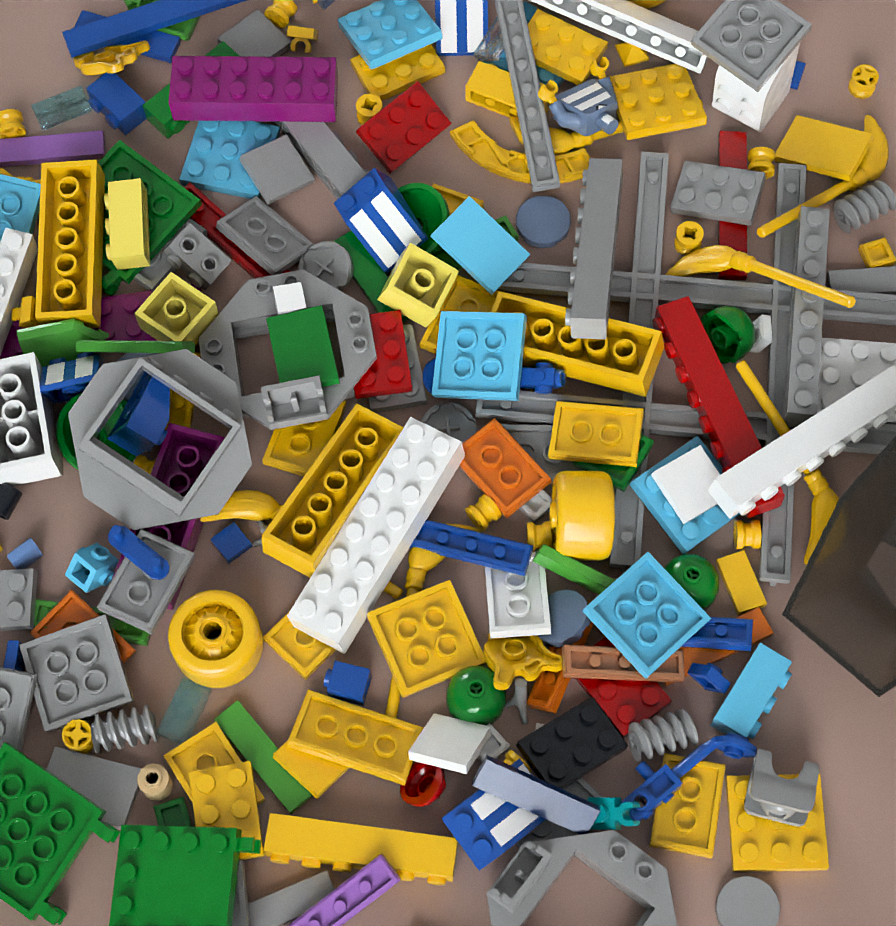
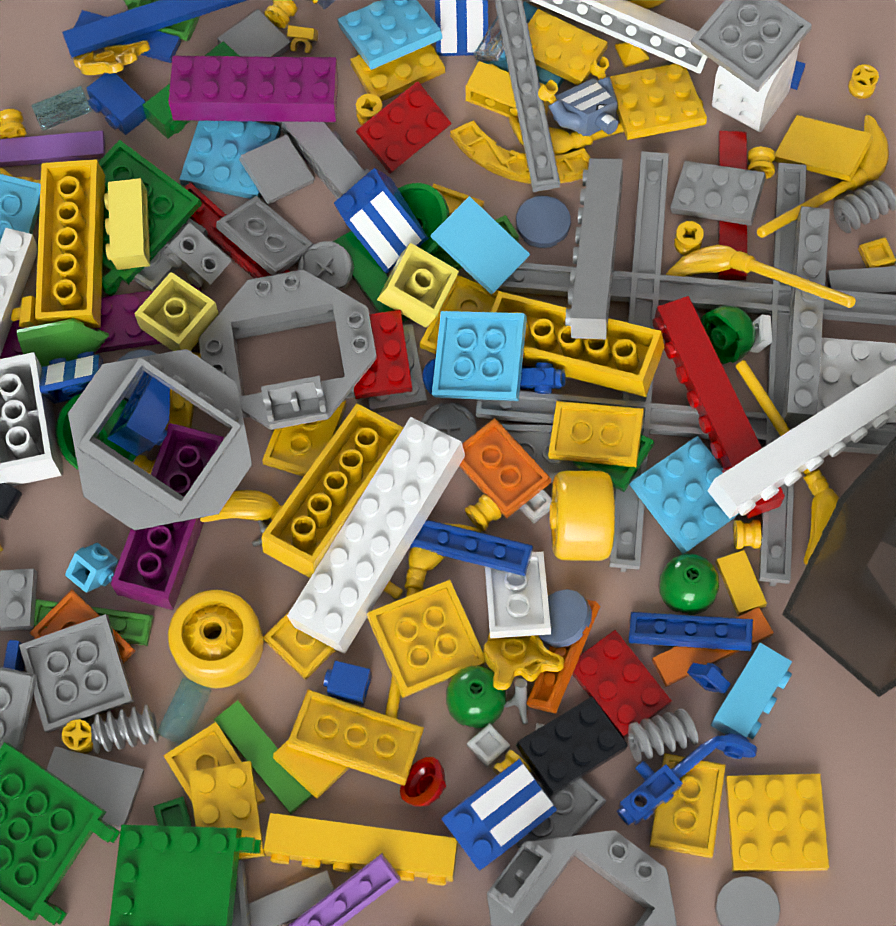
medium blue tile [7,538,43,569] -> none
bright green tile [76,340,195,353] -> none
light grey tile [97,529,195,635] -> none
blue piece [108,525,170,580] -> none
tan brick [137,763,173,801] -> none
blue tile [210,522,253,564] -> none
green tile [266,305,340,387] -> none
white tile [273,282,307,315] -> none
white tile [408,713,491,774] -> none
tile [472,755,600,835] -> none
yellow wheel [526,521,552,551] -> none
bright green tile [532,544,615,595] -> none
nougat tile [562,645,685,683] -> none
medium azure plate [582,552,711,679] -> none
teal plate [588,797,640,830] -> none
white tile [651,445,720,525] -> none
light grey piece [744,749,819,827] -> none

